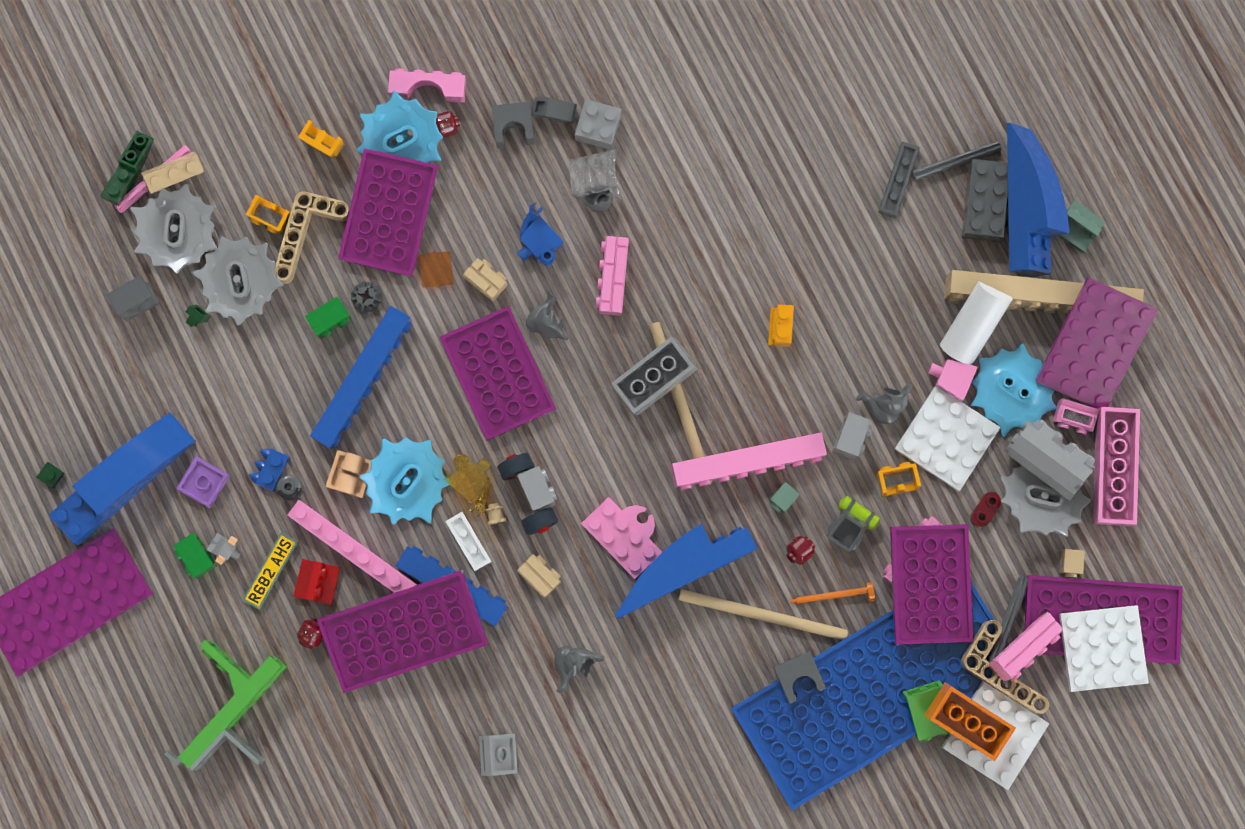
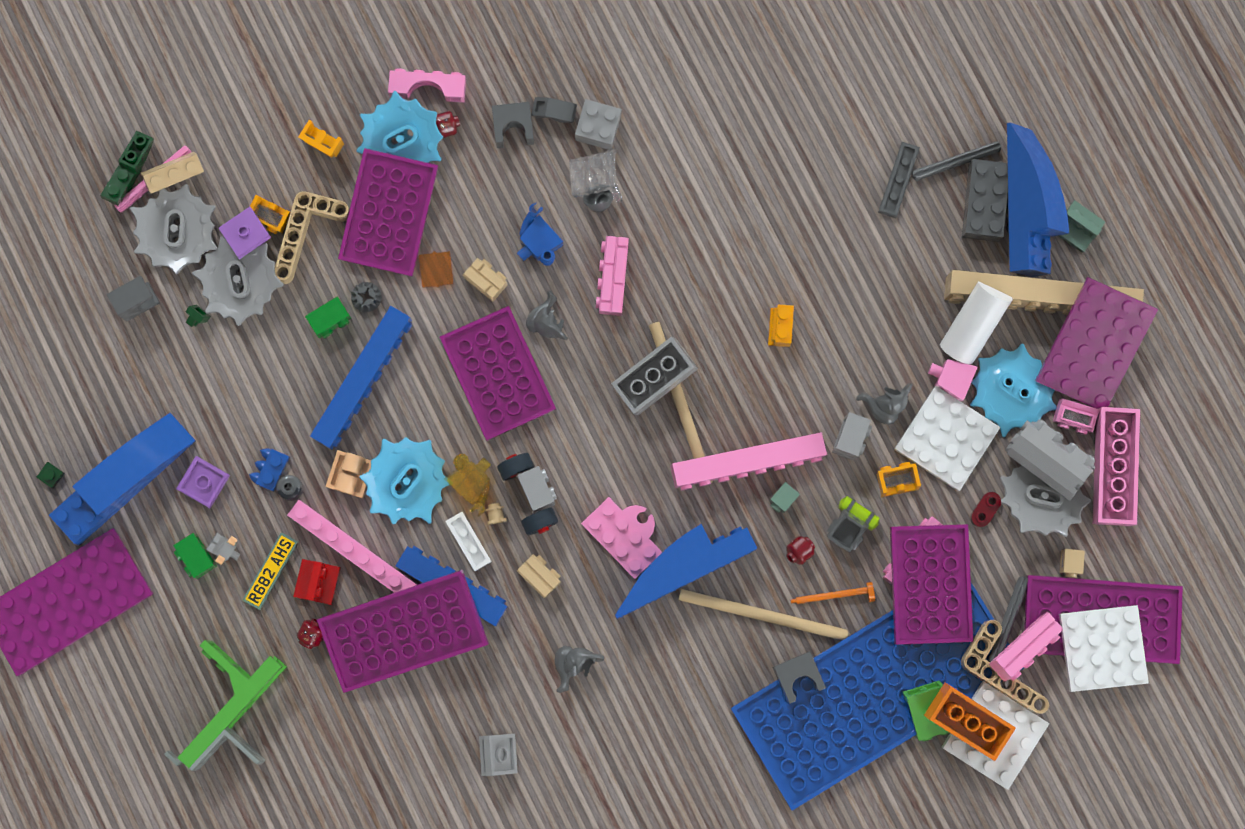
none -> medium lavender plate [219,207,271,259]

